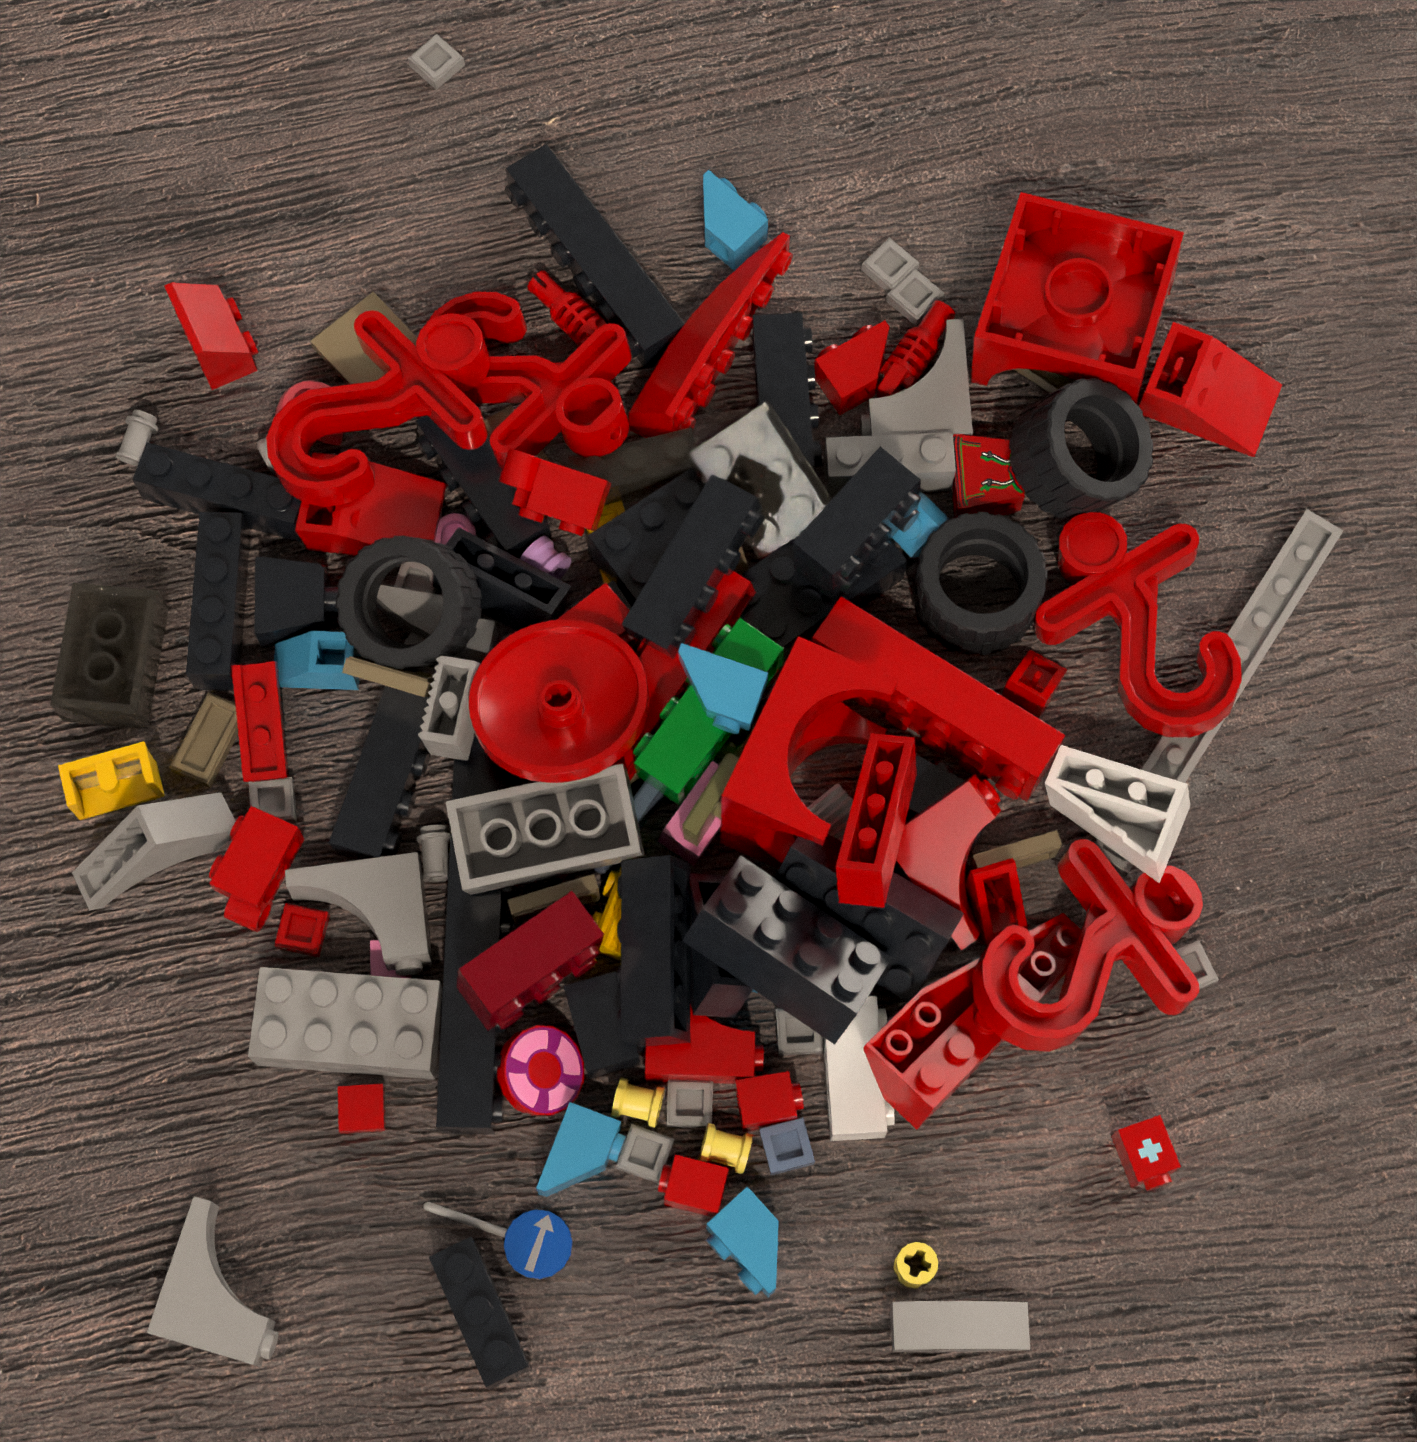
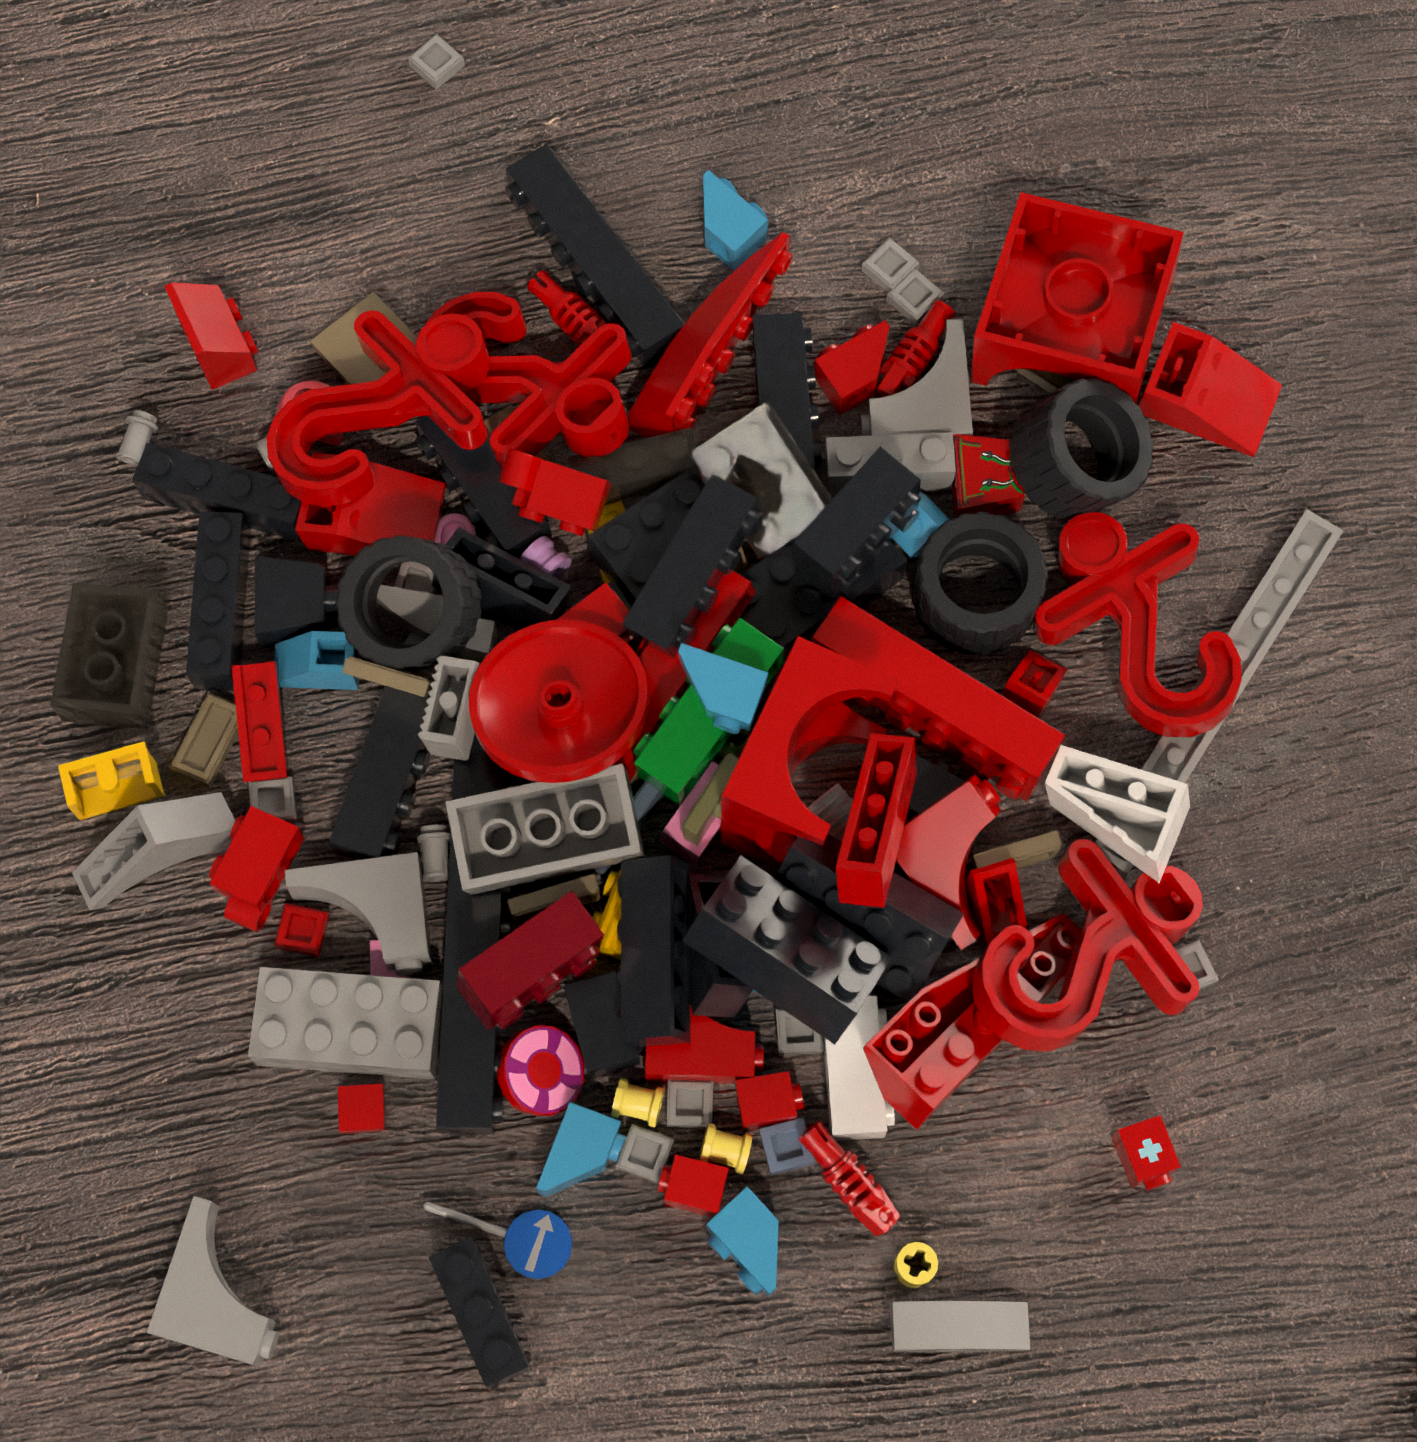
none -> red hinge [797,1120,900,1237]

